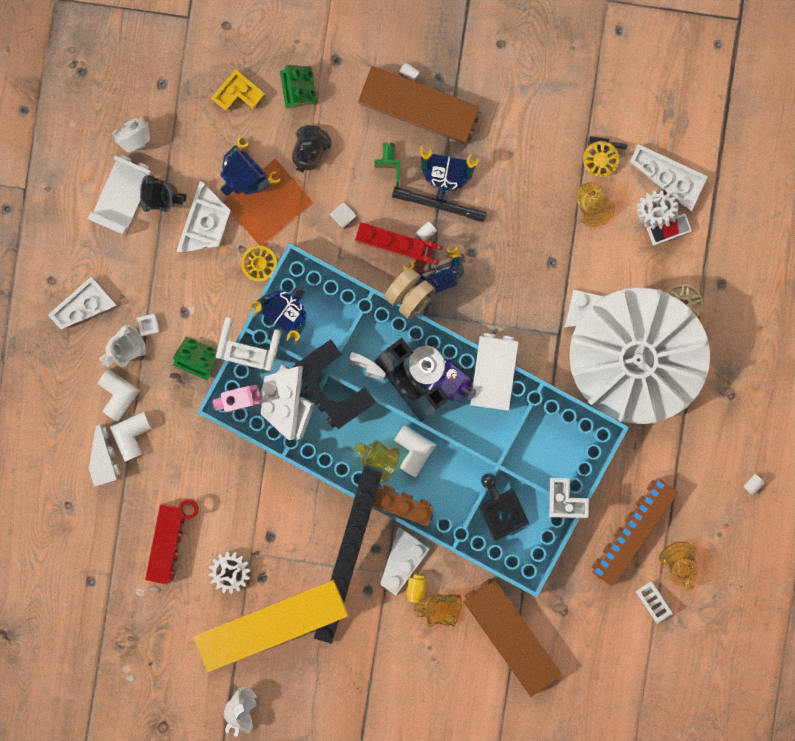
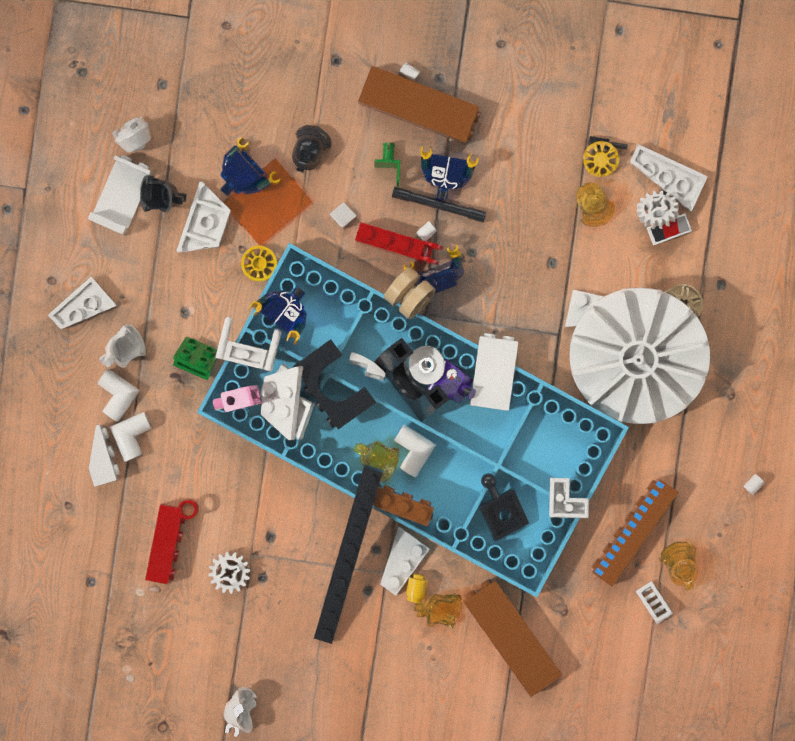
white tile [137,313,160,336] -> none
yellow slope [193,580,349,672] -> none
yellow plate [211,69,265,111] -> none
green bracket [280,65,317,108] -> none

